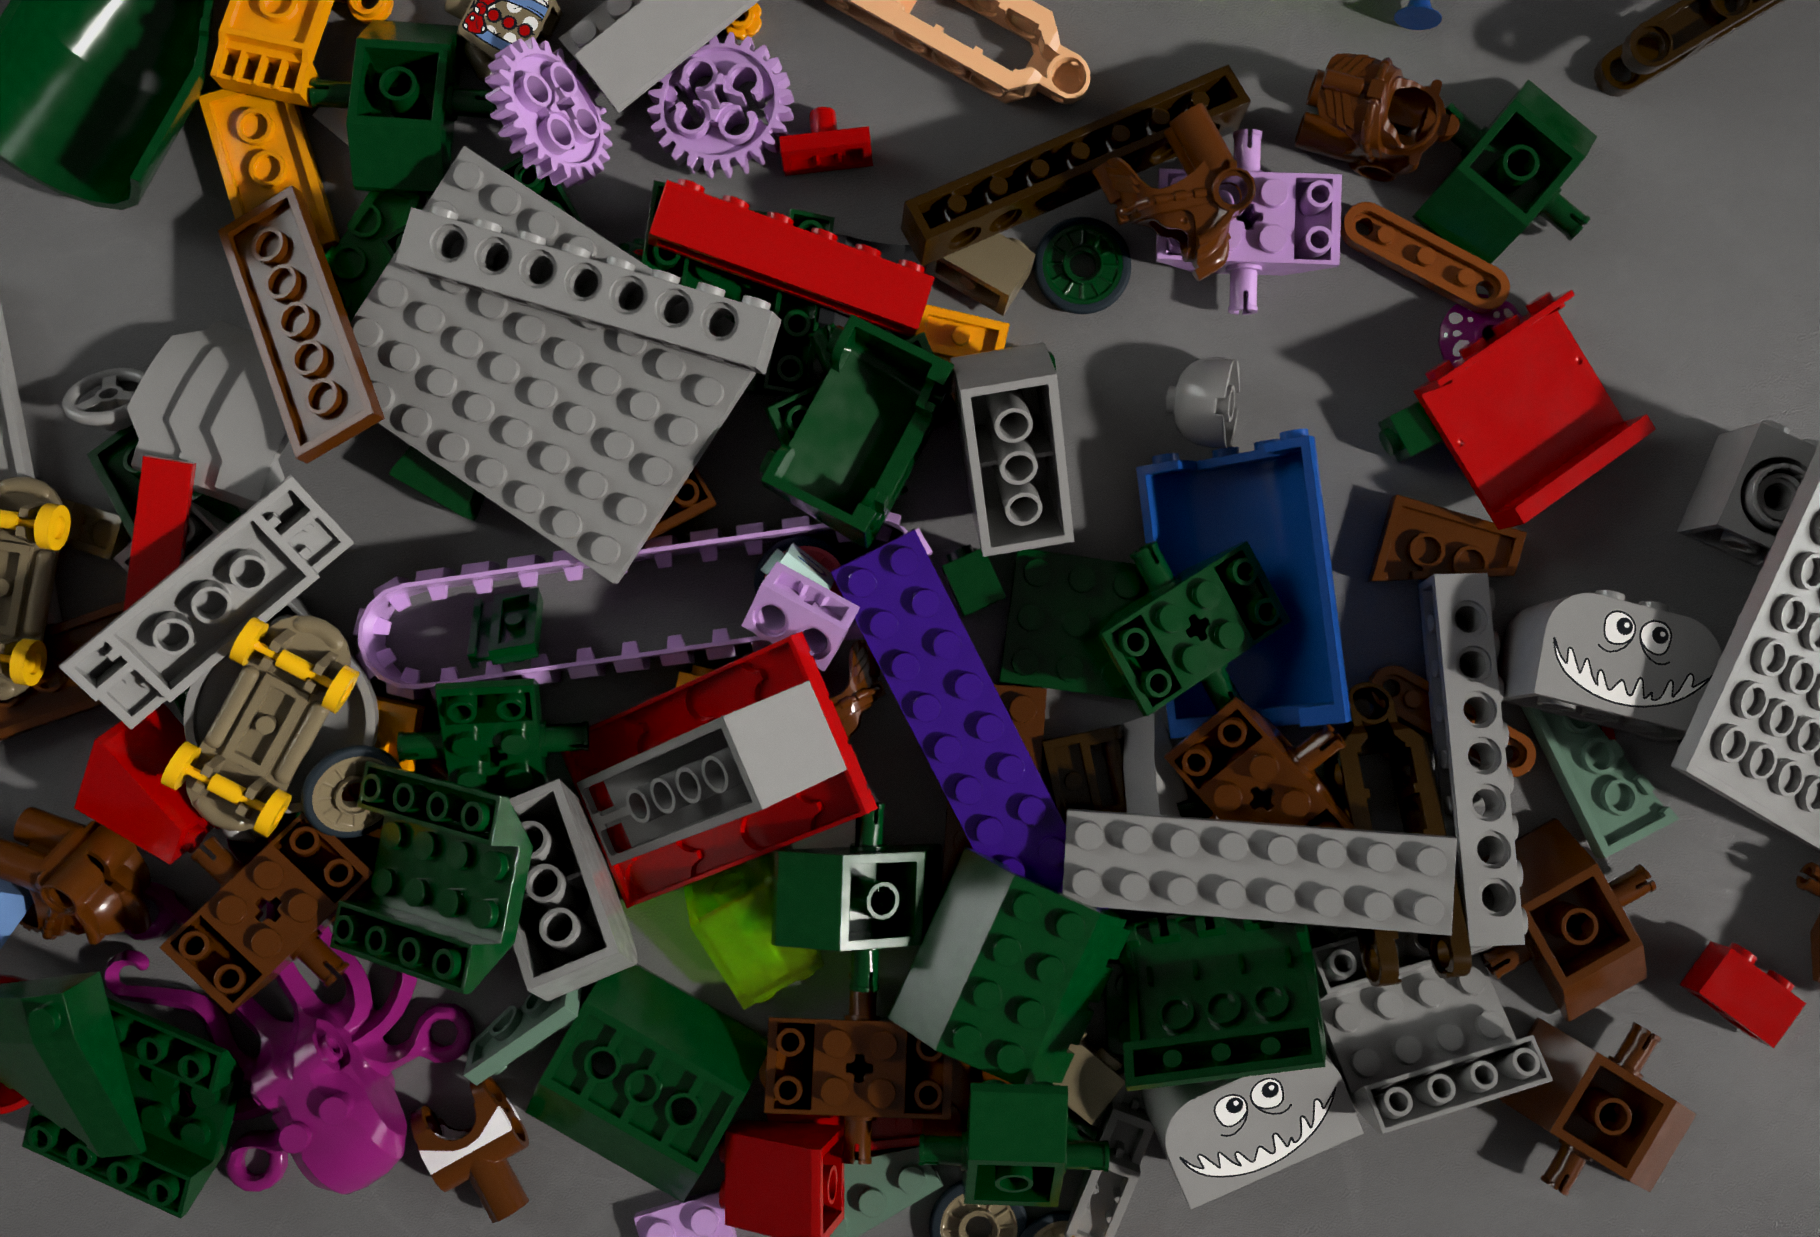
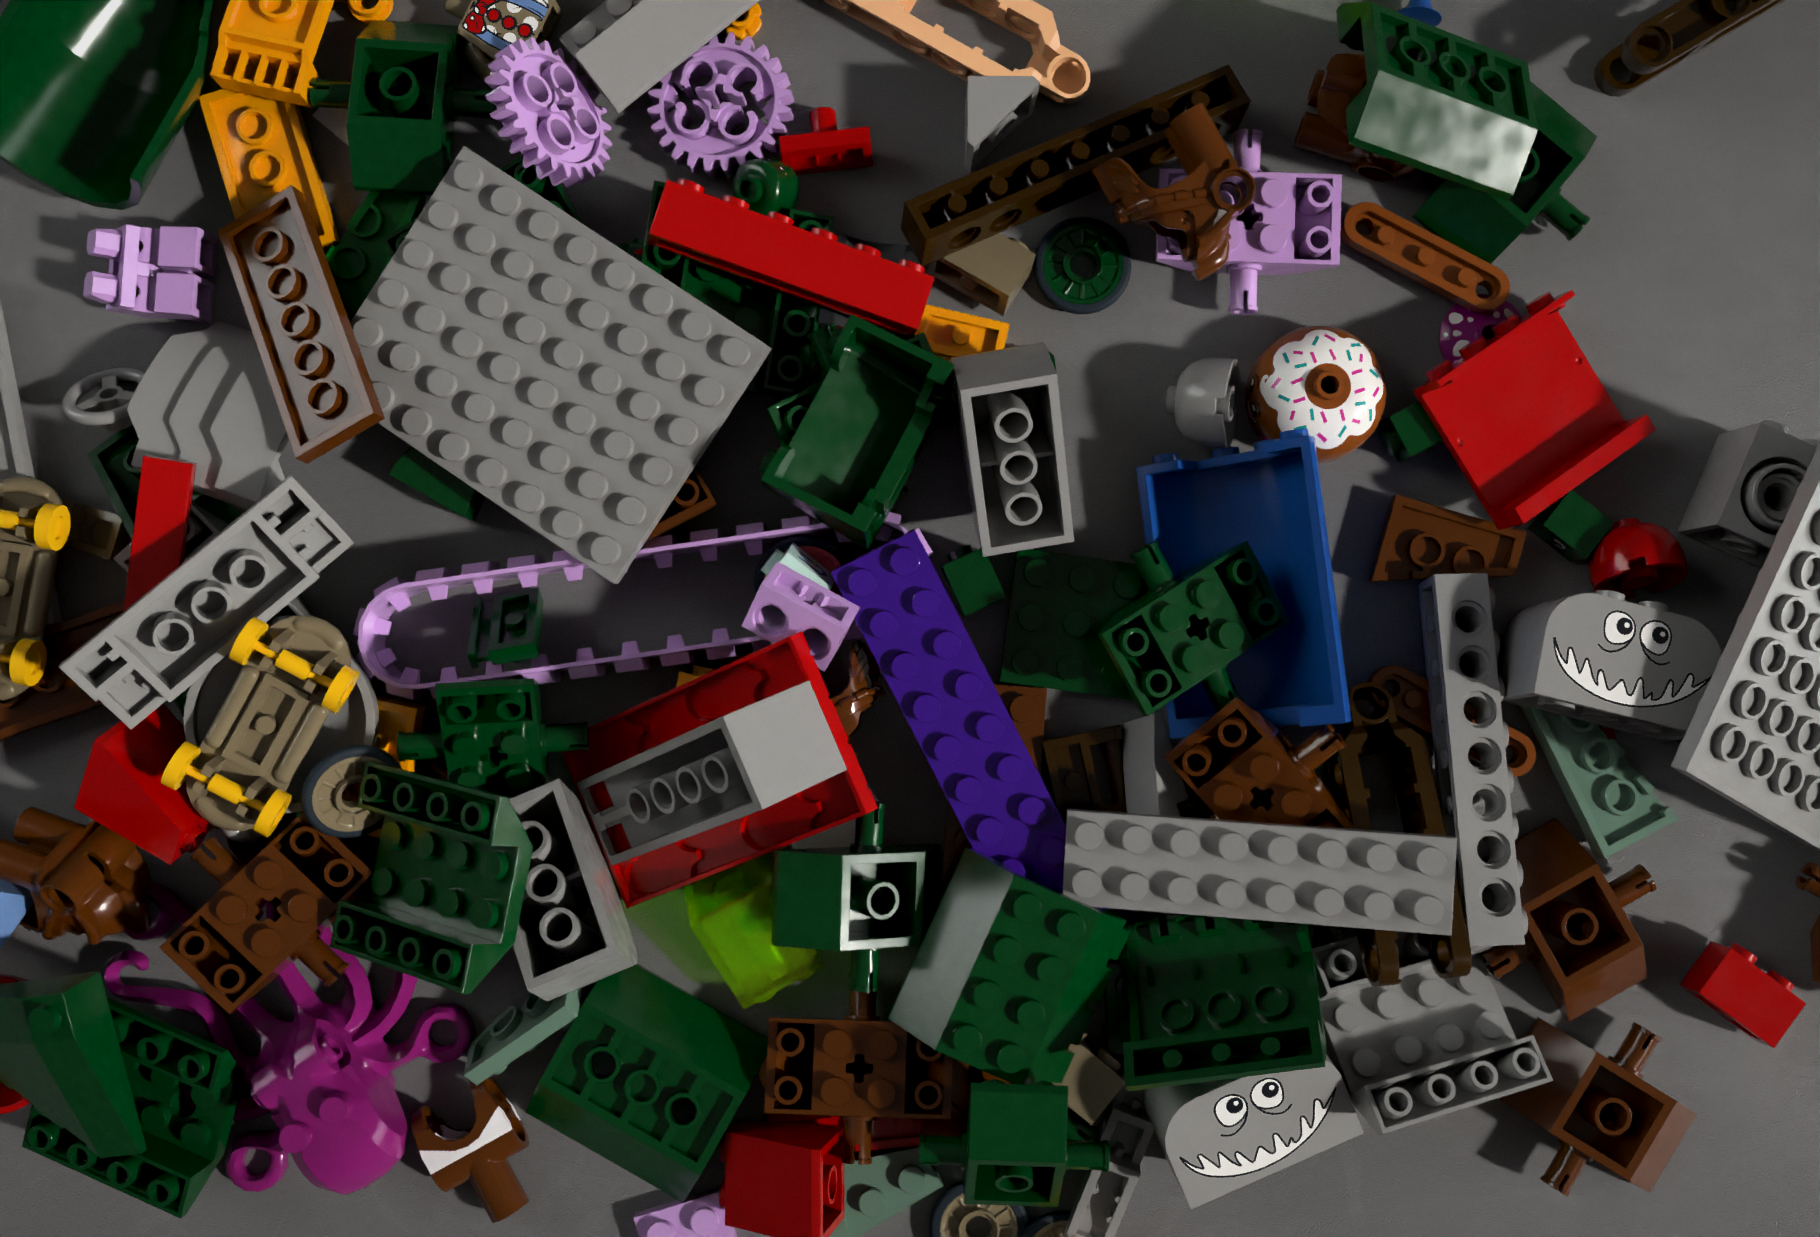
light grey brick [395,205,782,375] -> none
none -> lavender hips [83,224,218,324]
none -> dark green head [732,158,800,215]
none -> light grey slope [965,76,1040,173]
none -> cylinder [1245,326,1386,464]
none -> dark green slope [1336,2,1538,201]
none -> dark green brick [1527,490,1614,561]
none -> red cylinder [1588,518,1688,599]

